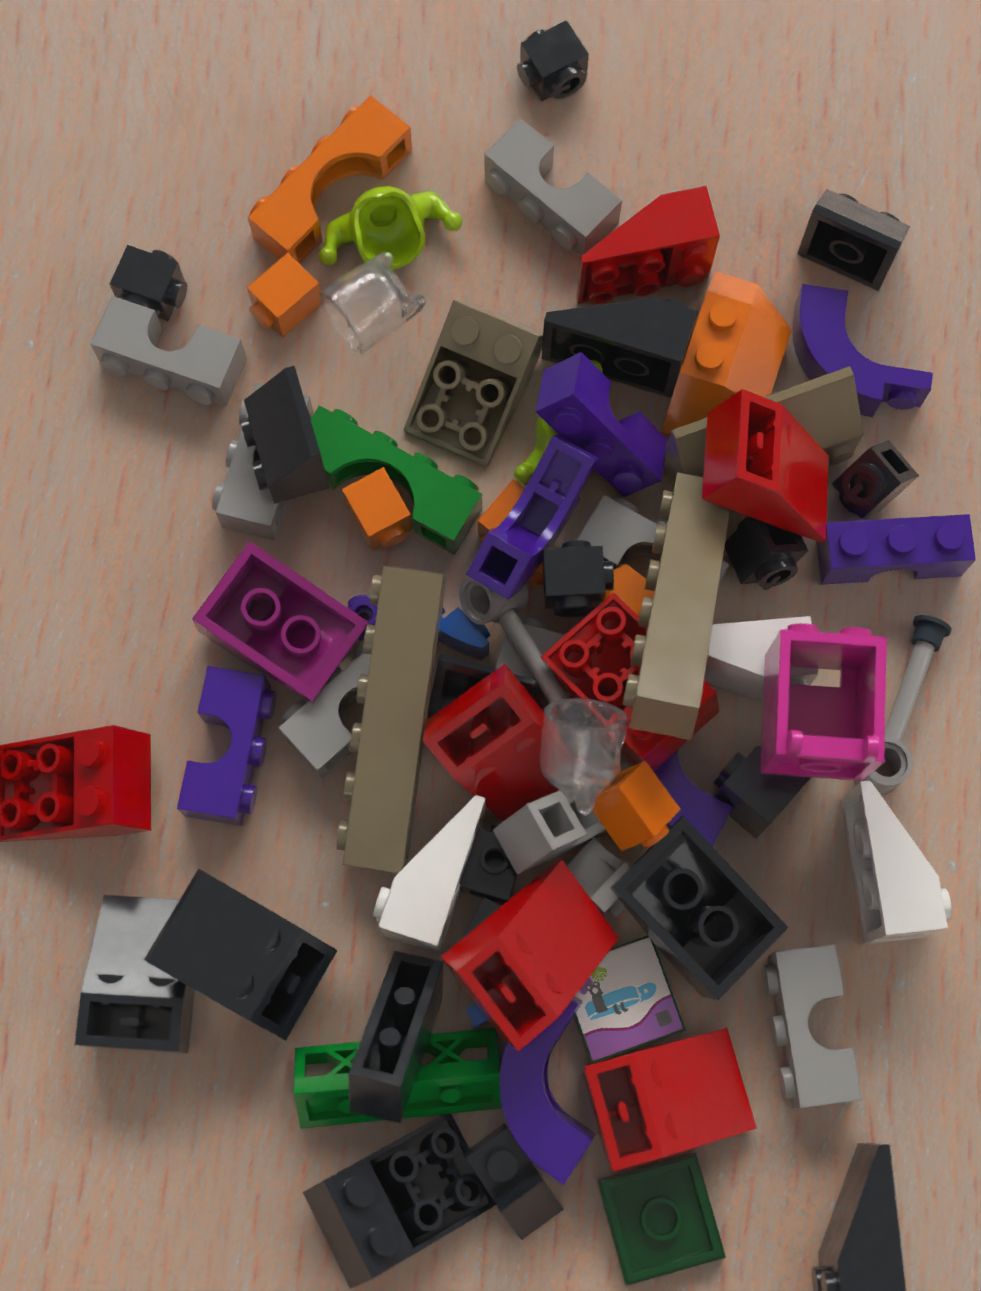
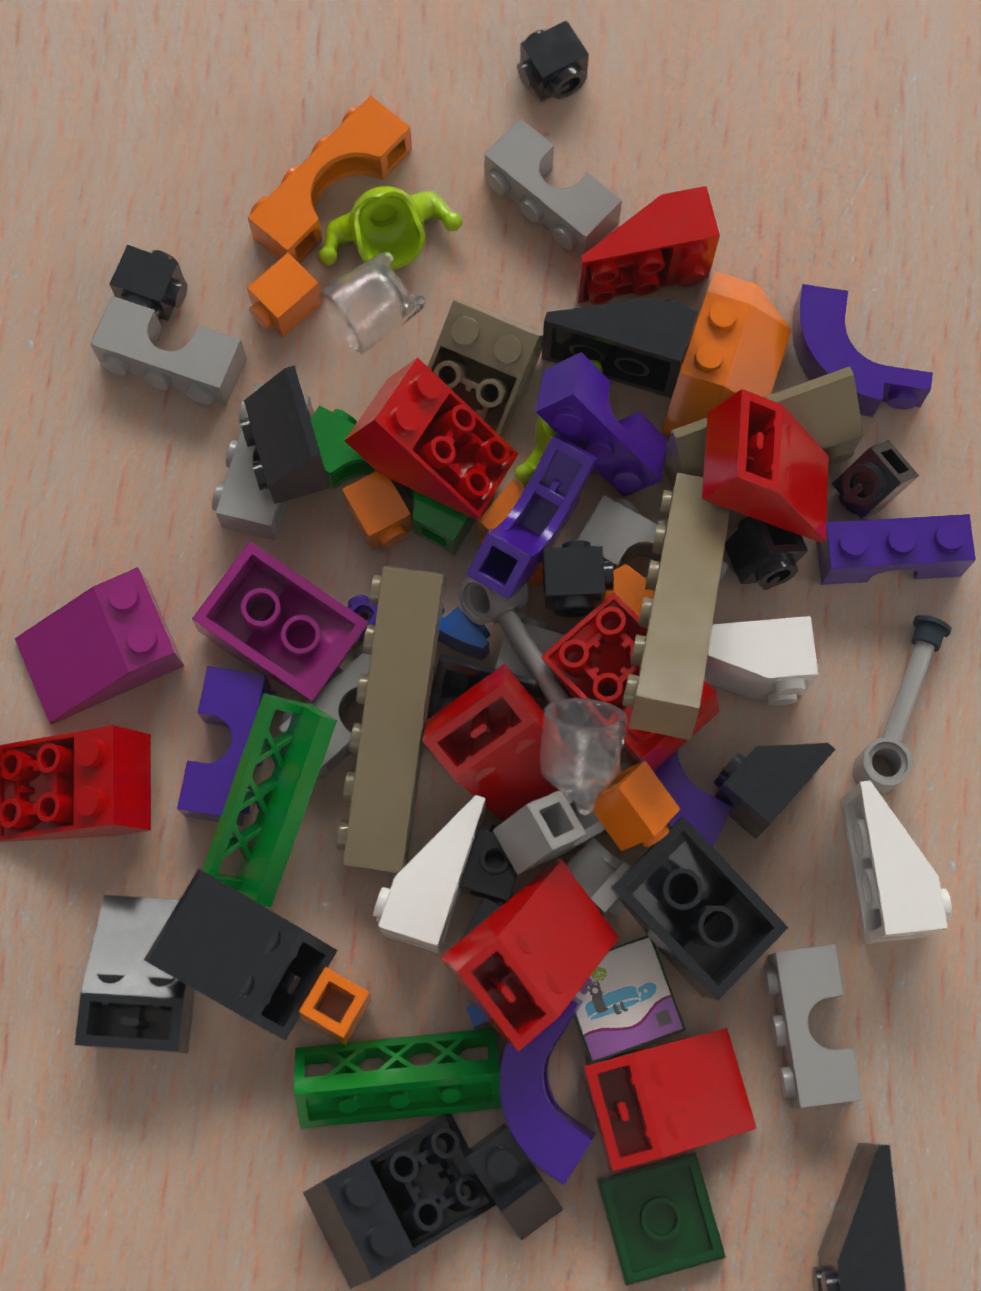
black brick [349,950,443,1124] -> none
dark pink container [760,623,887,781] -> none
black slope [797,189,910,291] -> none
none -> magenta slope [15,567,184,725]
none -> green fence [202,693,337,907]
none -> orange brick [299,967,372,1046]
none -> red slope [344,357,519,520]

